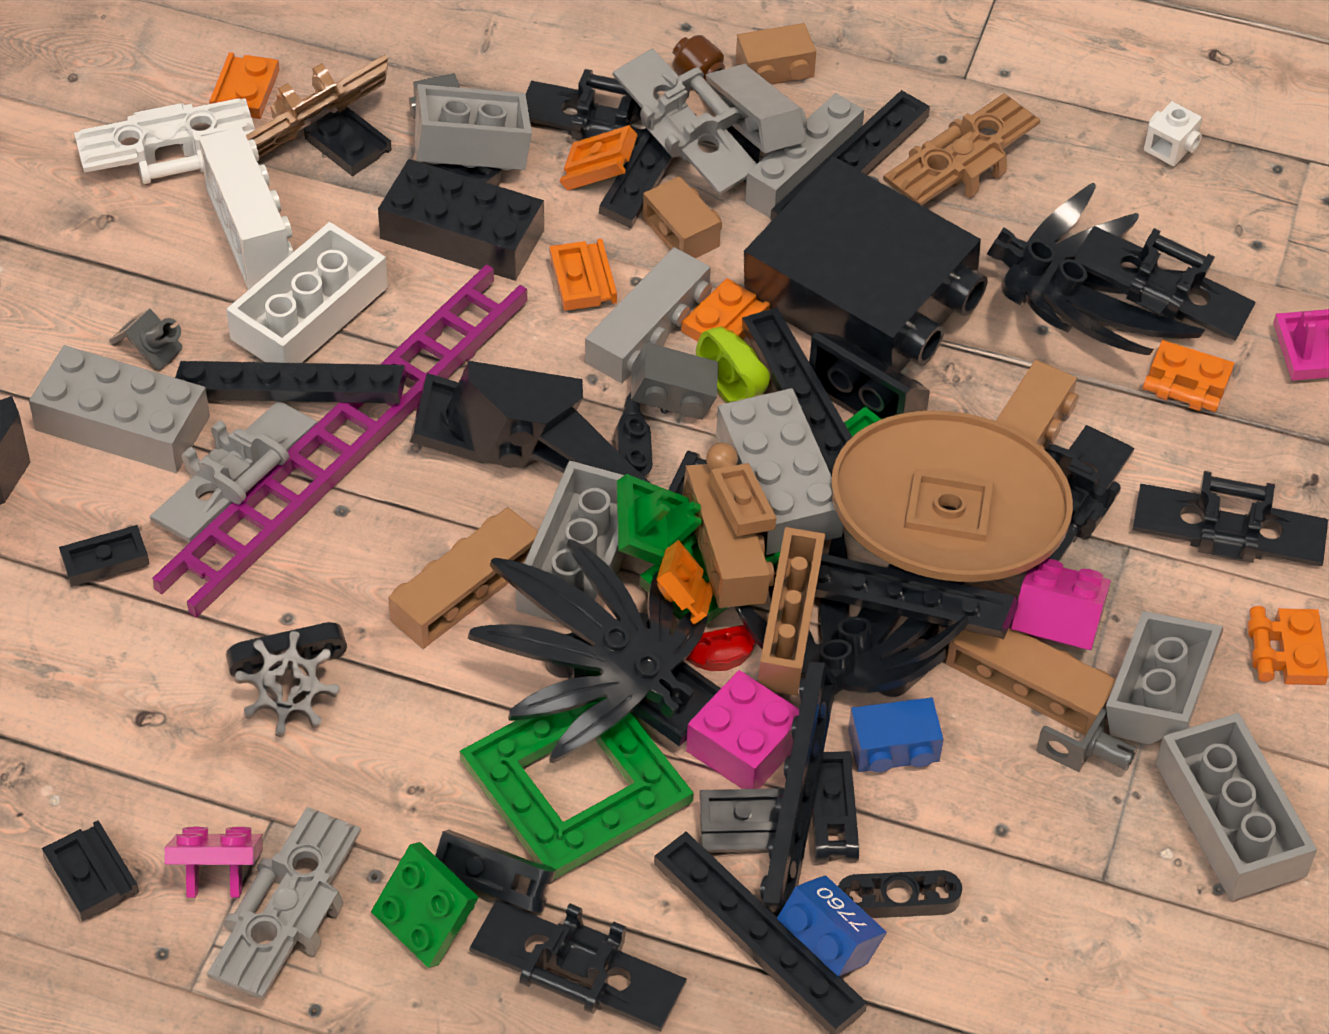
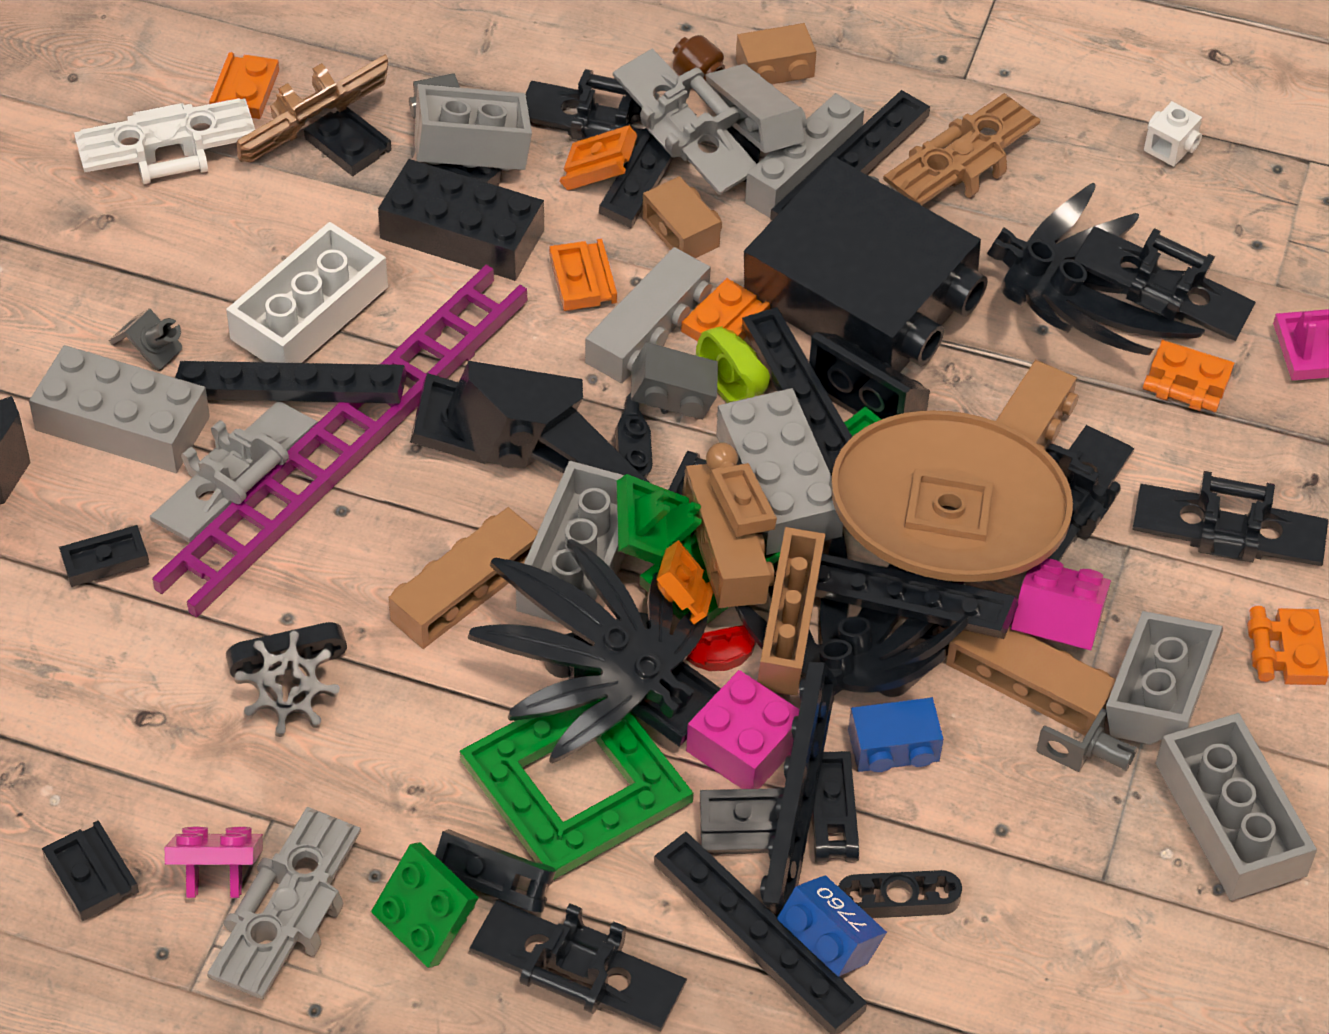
white brick [199,126,293,290] -> none

